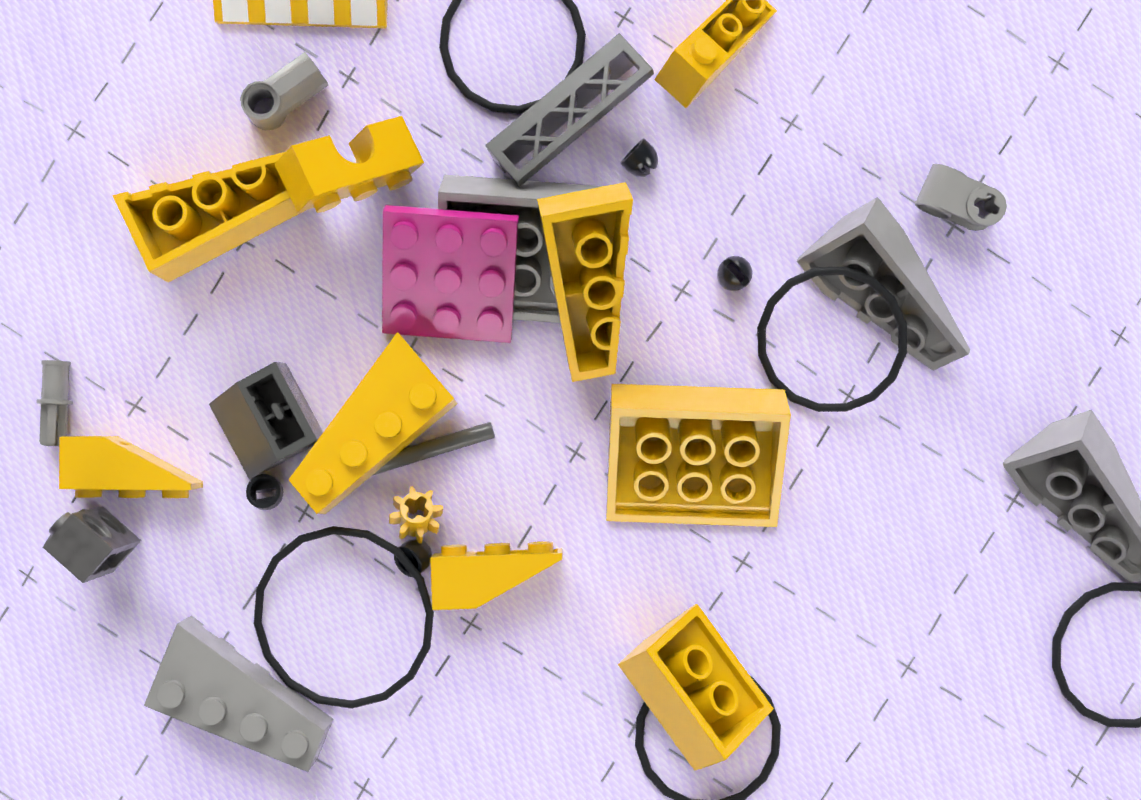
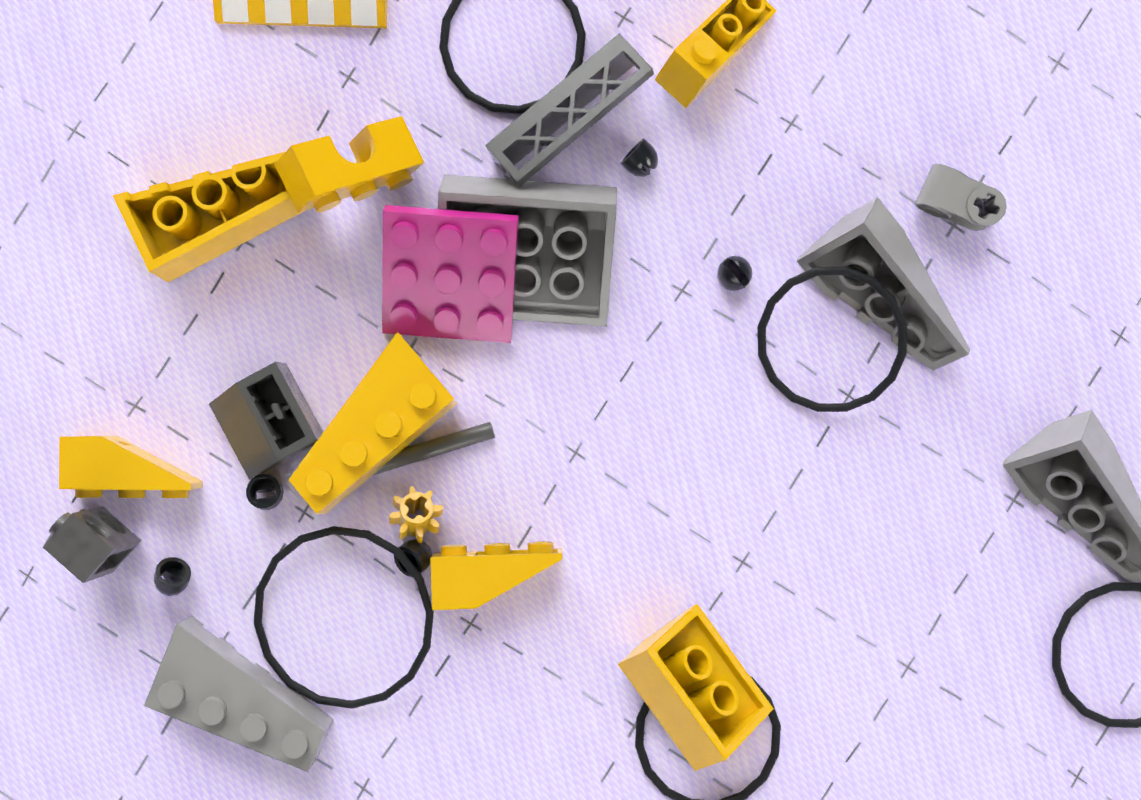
light grey axle [36,360,73,446] -> none
light grey piece [240,52,329,130] -> none
yellow wedge [537,182,633,382] -> none
yellow slope [606,383,791,527] -> none
none -> black hinge [154,557,191,596]

